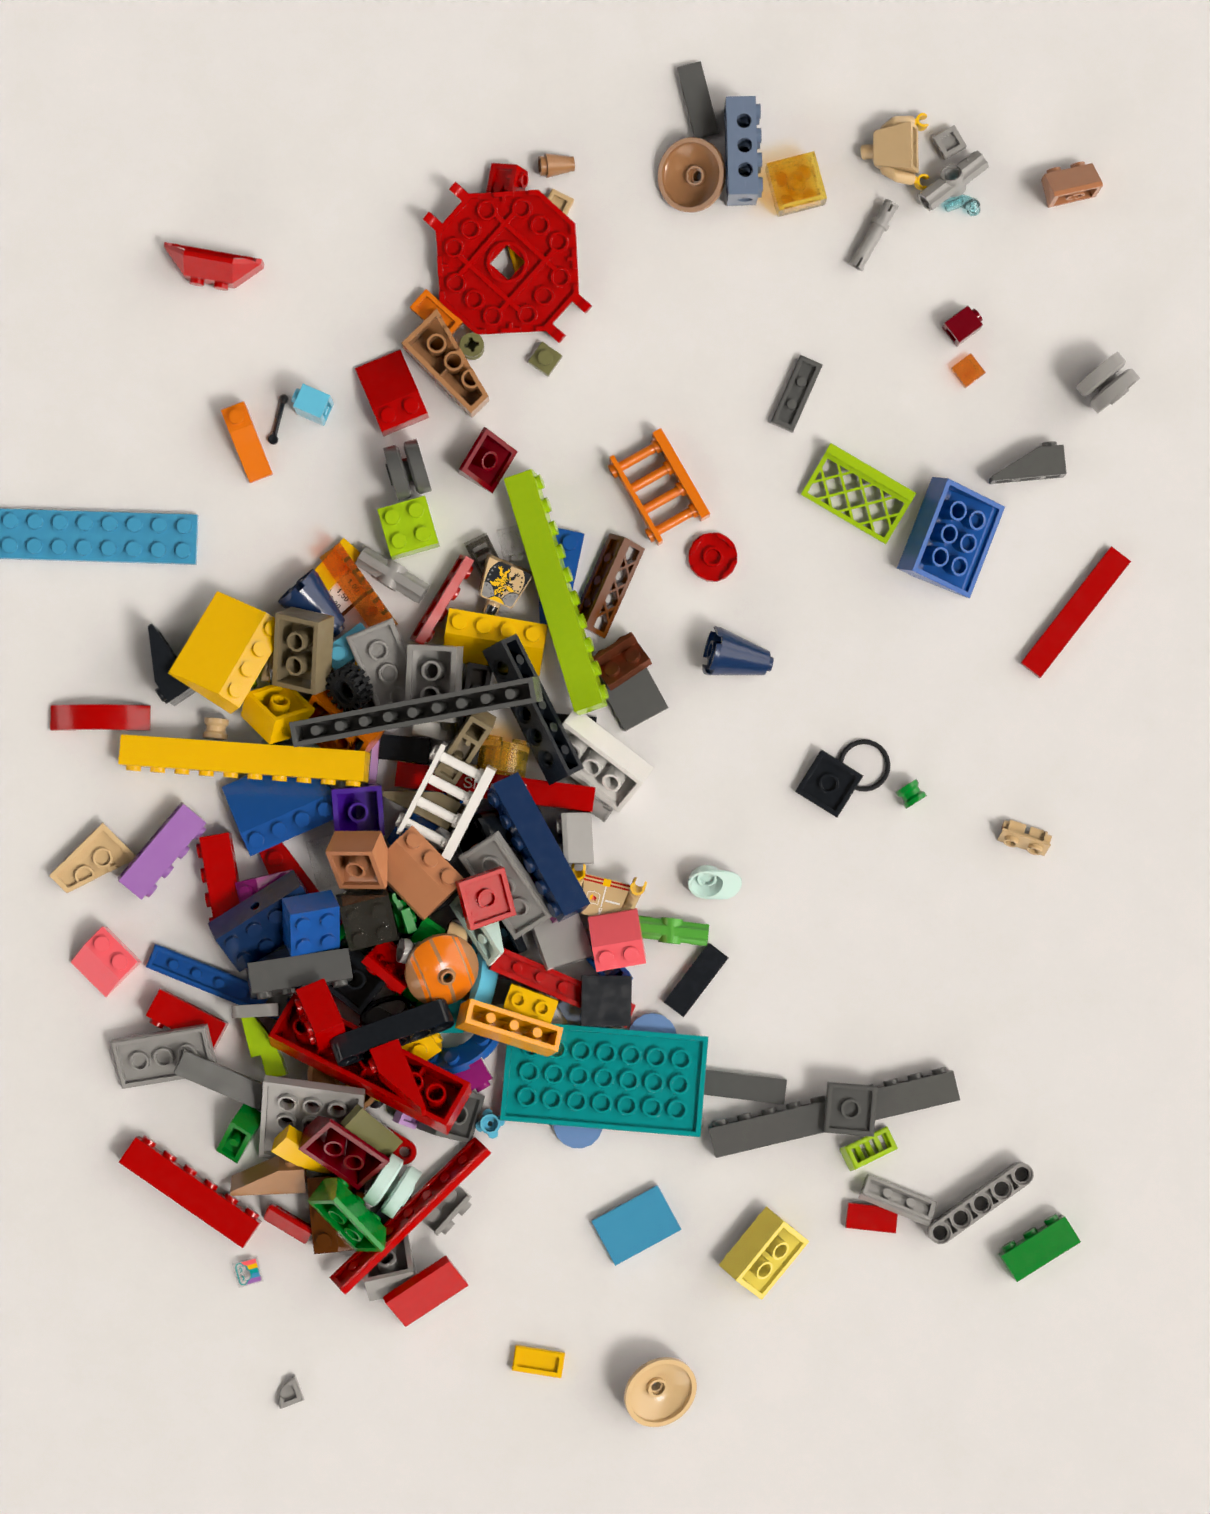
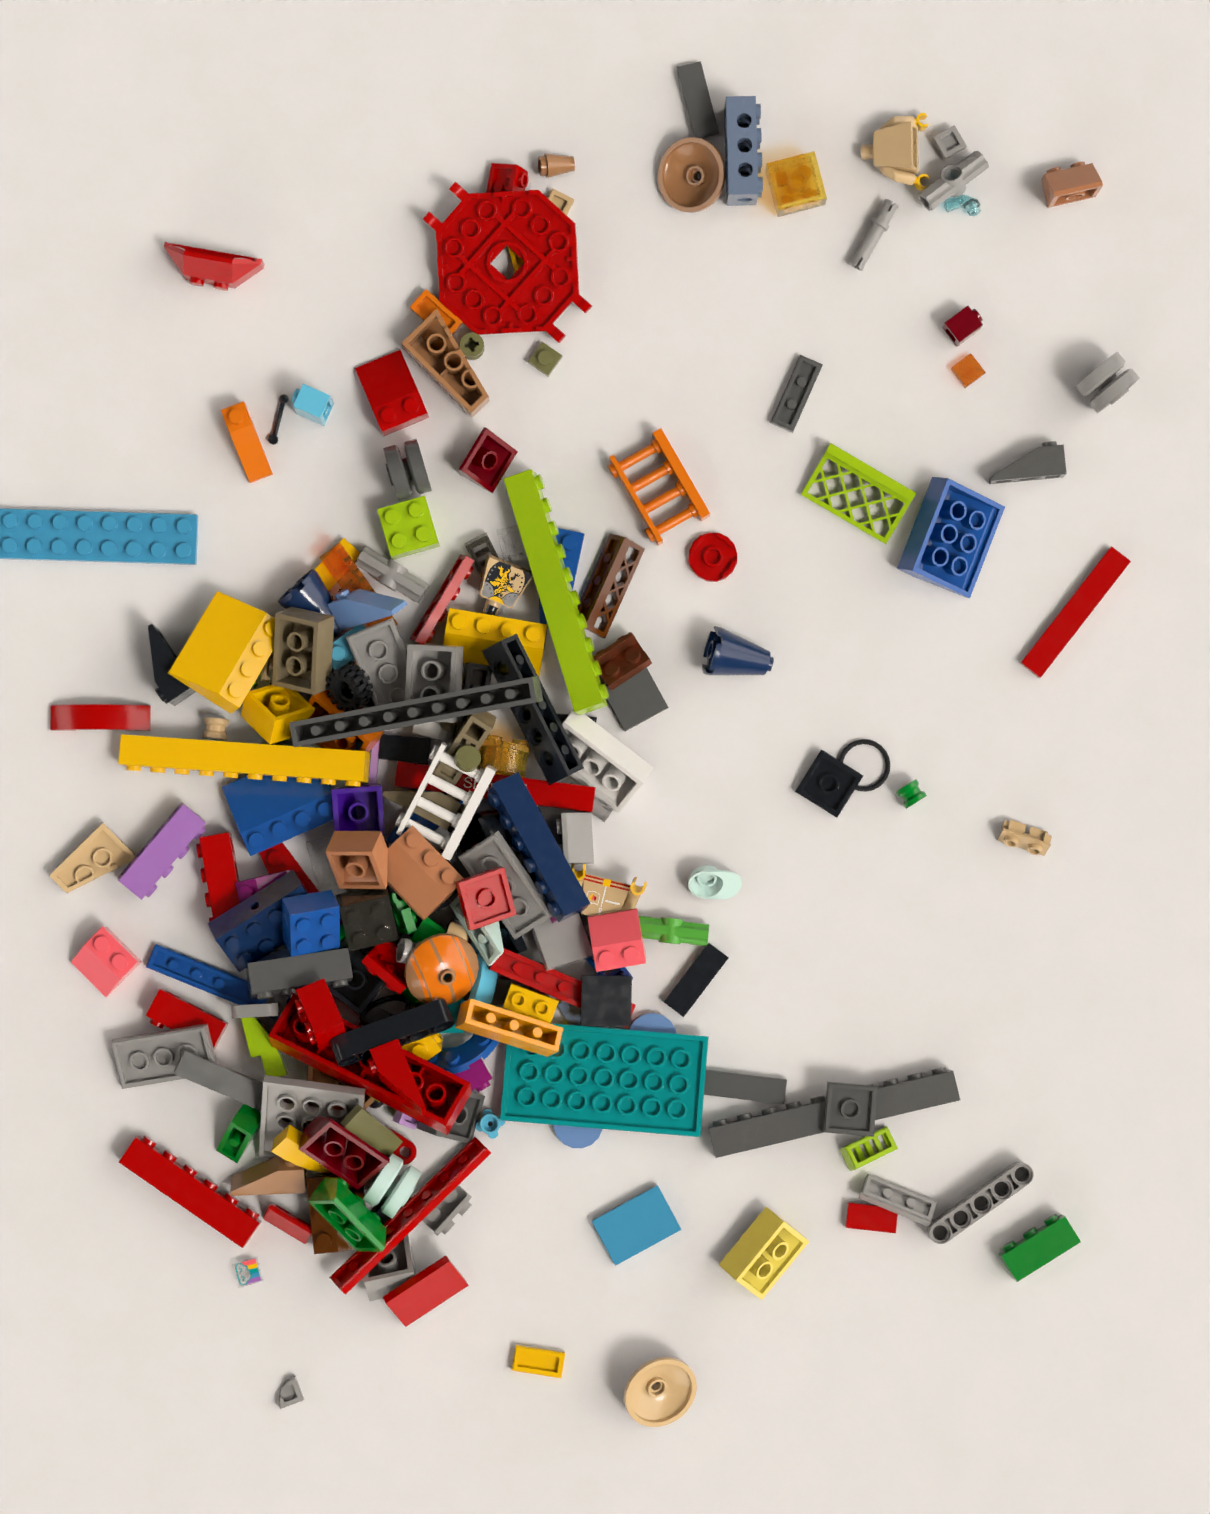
none -> medium blue slope [327,589,407,631]
none -> olive tile [454,745,481,772]

